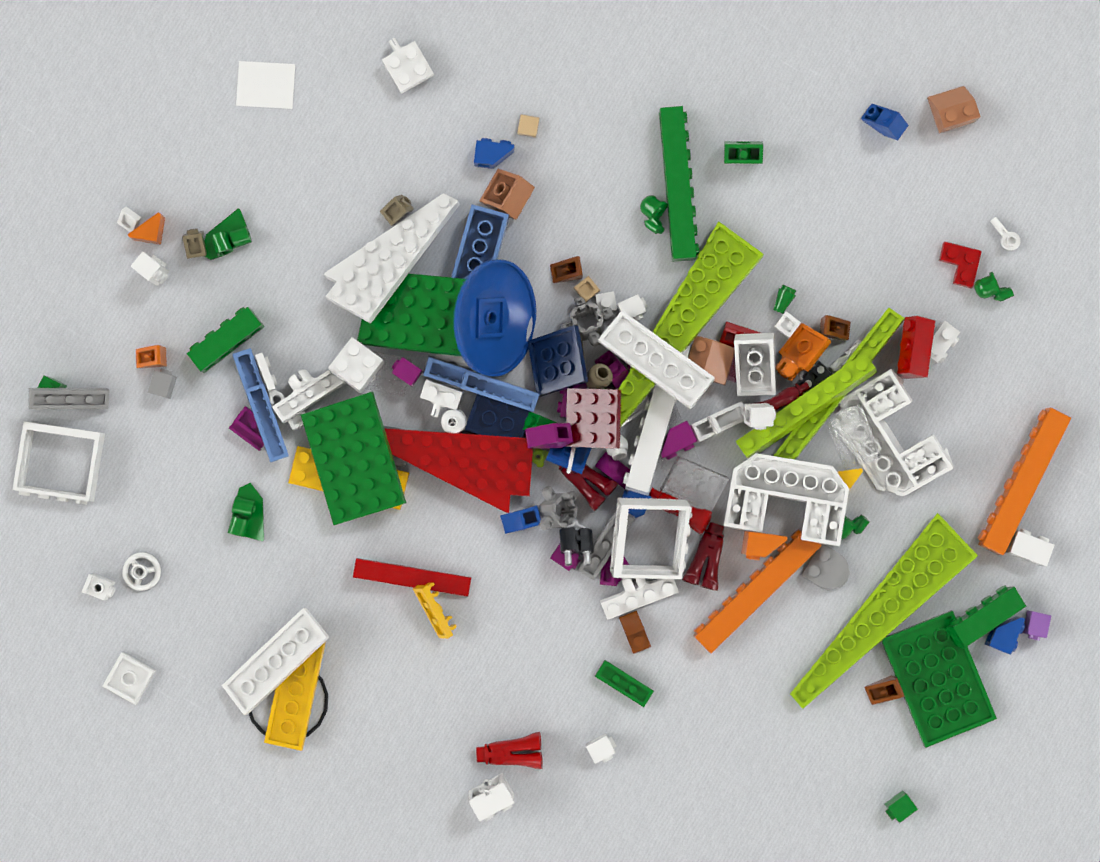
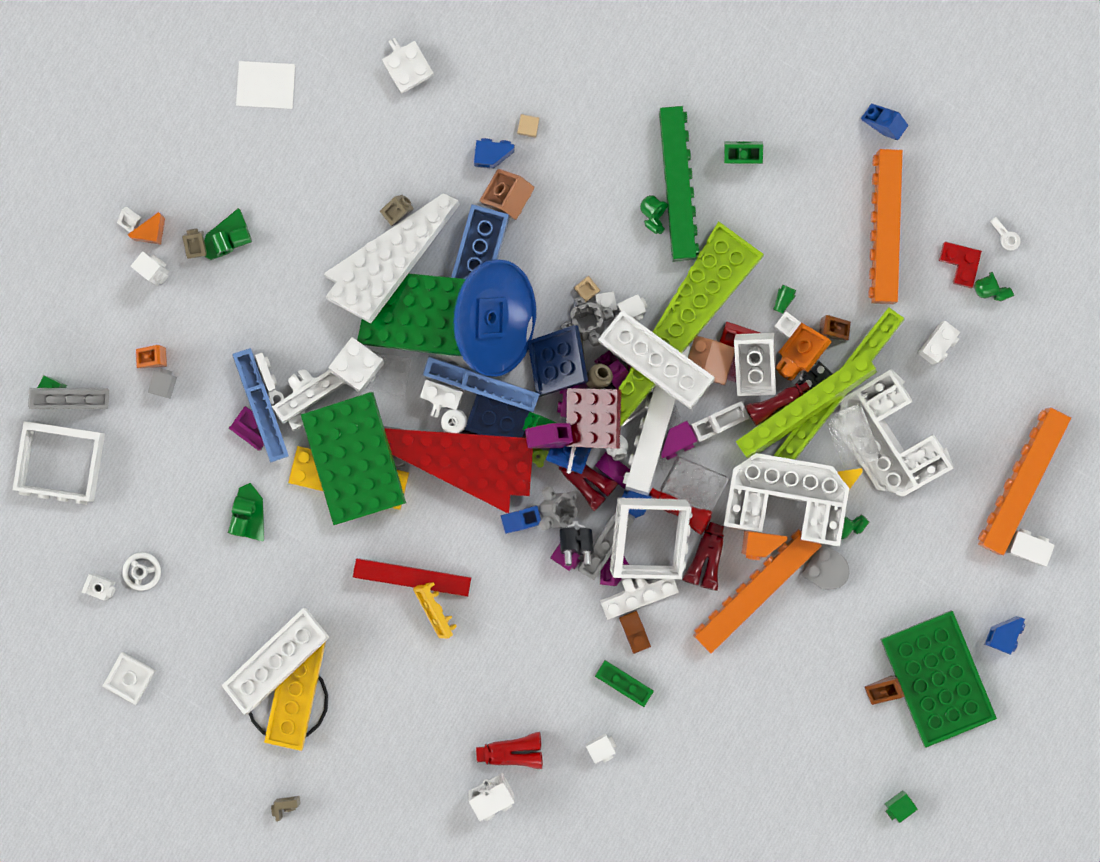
green brick [186,307,265,373] -> none
magenta brick [392,357,423,387] -> none
dark orange slope [550,256,583,283] -> none
white brick [744,403,776,430] -> none
lime wing [790,513,978,709] -> none
white piece [830,340,862,372] -> none
red slope [897,316,936,379] -> none
nougat slope [927,86,981,133] -> none
green brick [946,585,1026,648] -> none
medium lavender brick [1022,610,1051,641] -> none
none -> dark tan bracket [271,796,300,822]
none -> orange brick [868,149,903,304]

